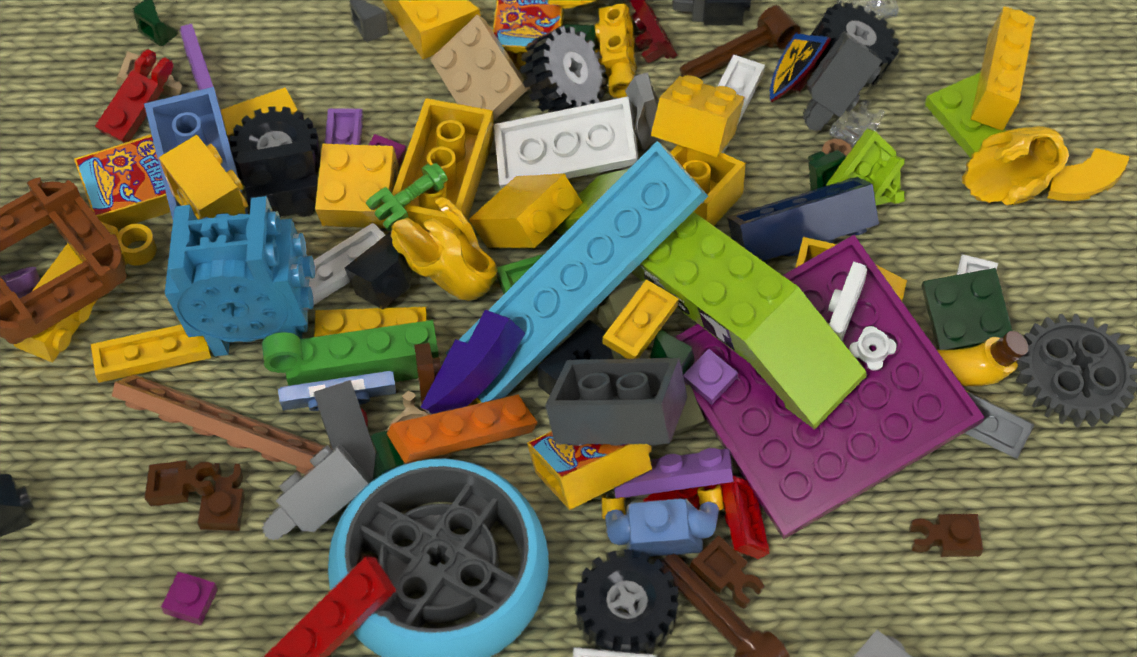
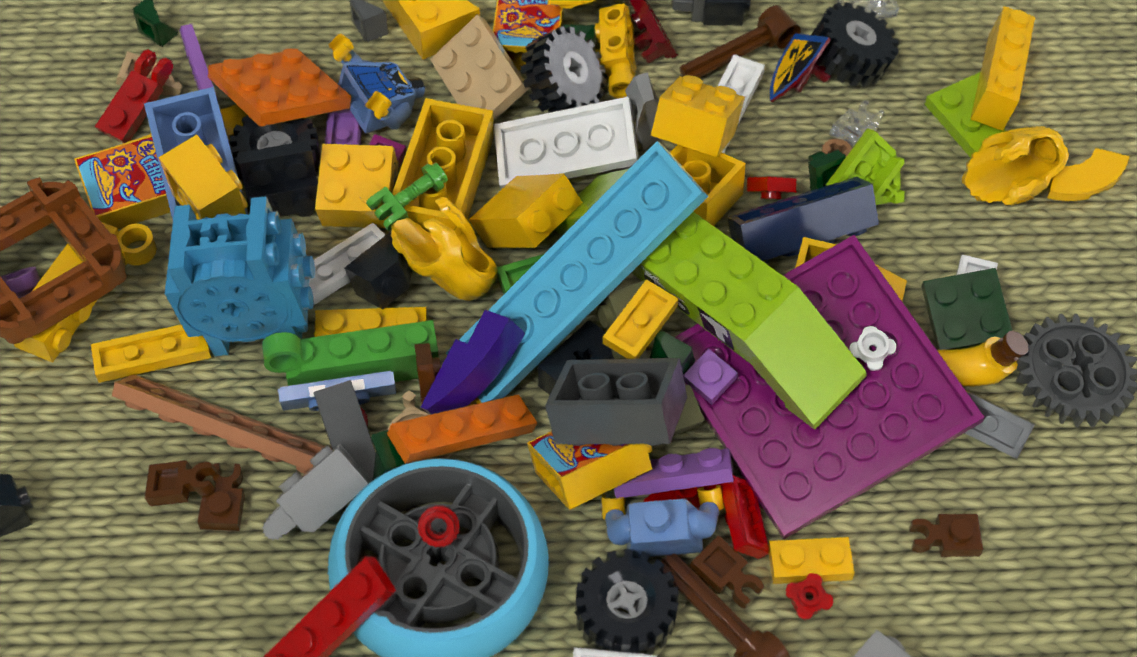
magenta plate [161,571,218,625] -> none
dark grey hinge [802,31,882,132] -> none
white plate [828,261,867,340] -> none
none -> orange plate [208,48,351,127]
none -> torso [329,34,425,133]
none -> red plate [418,505,460,547]
none -> red plate [747,176,797,200]
none -> yellow plate [768,537,855,584]
none -> red plate [785,573,834,620]

